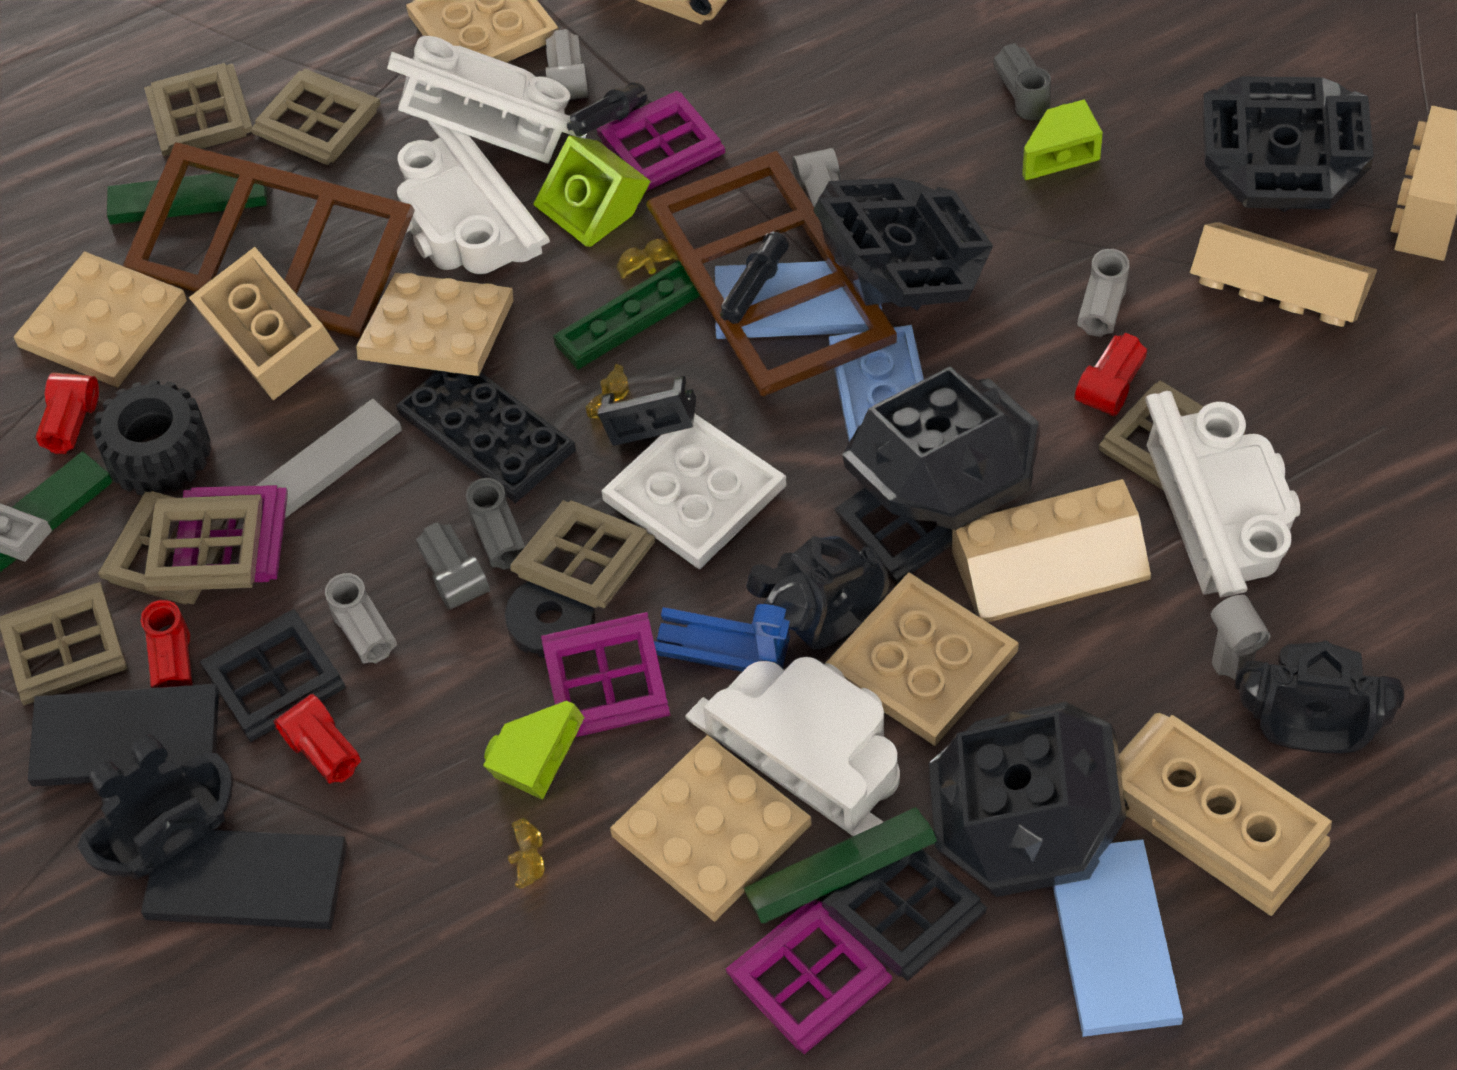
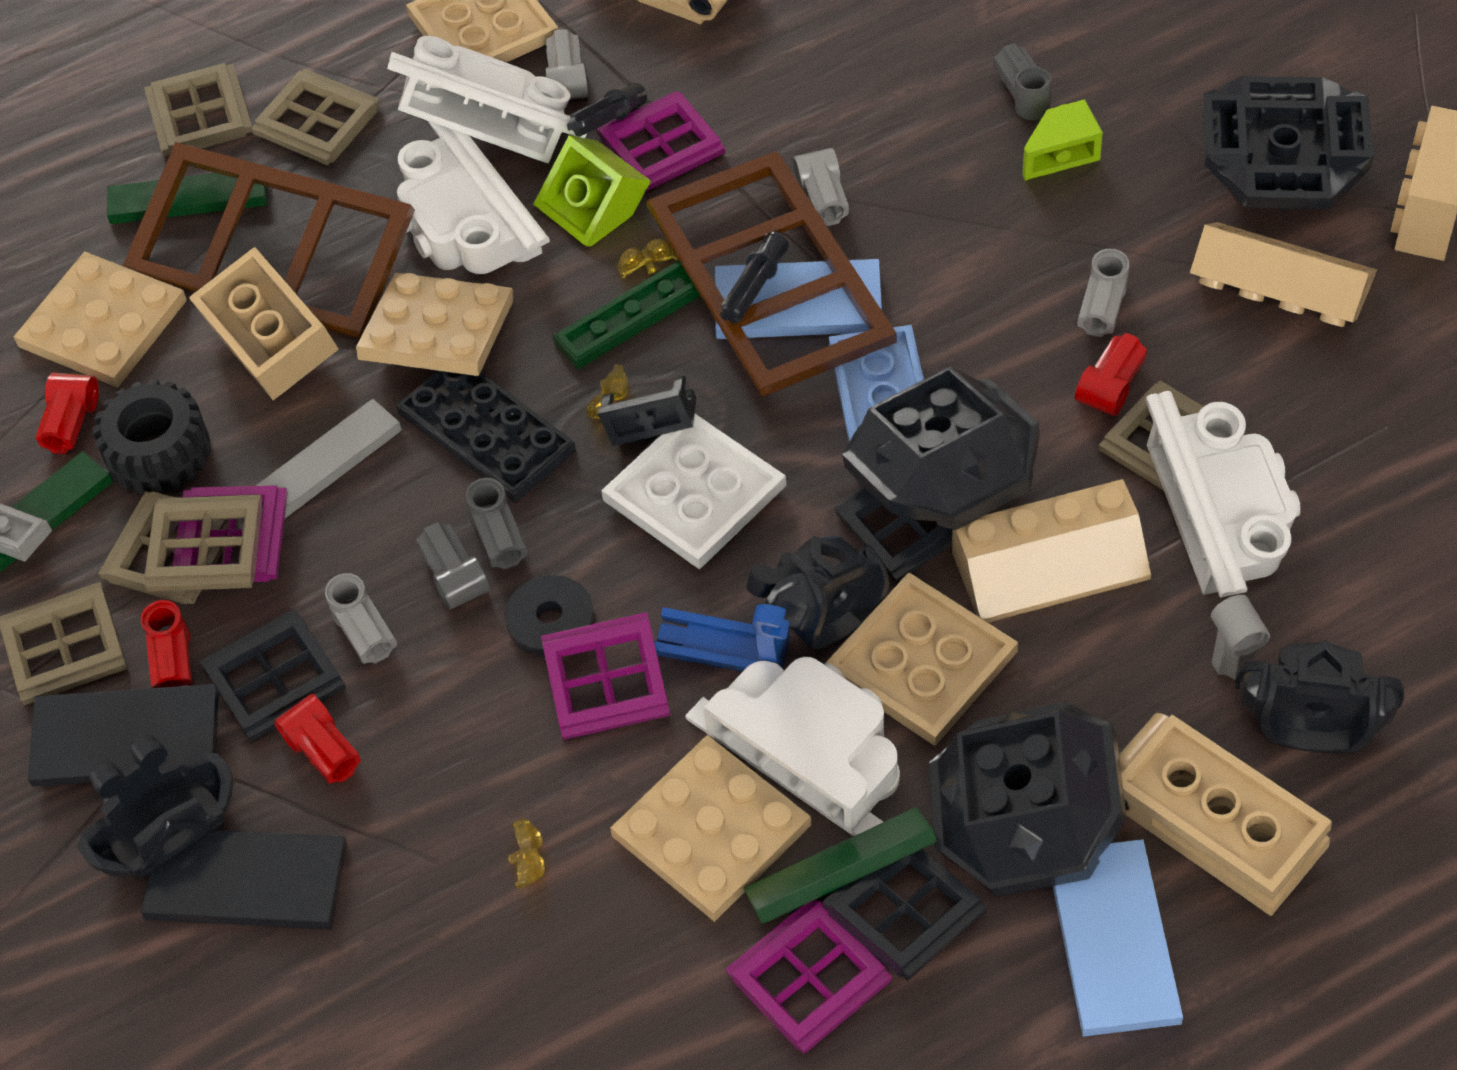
lime slope [483,701,585,800] -> none
dark tan piece [511,500,655,608] -> none
black piece [813,177,993,311] -> none

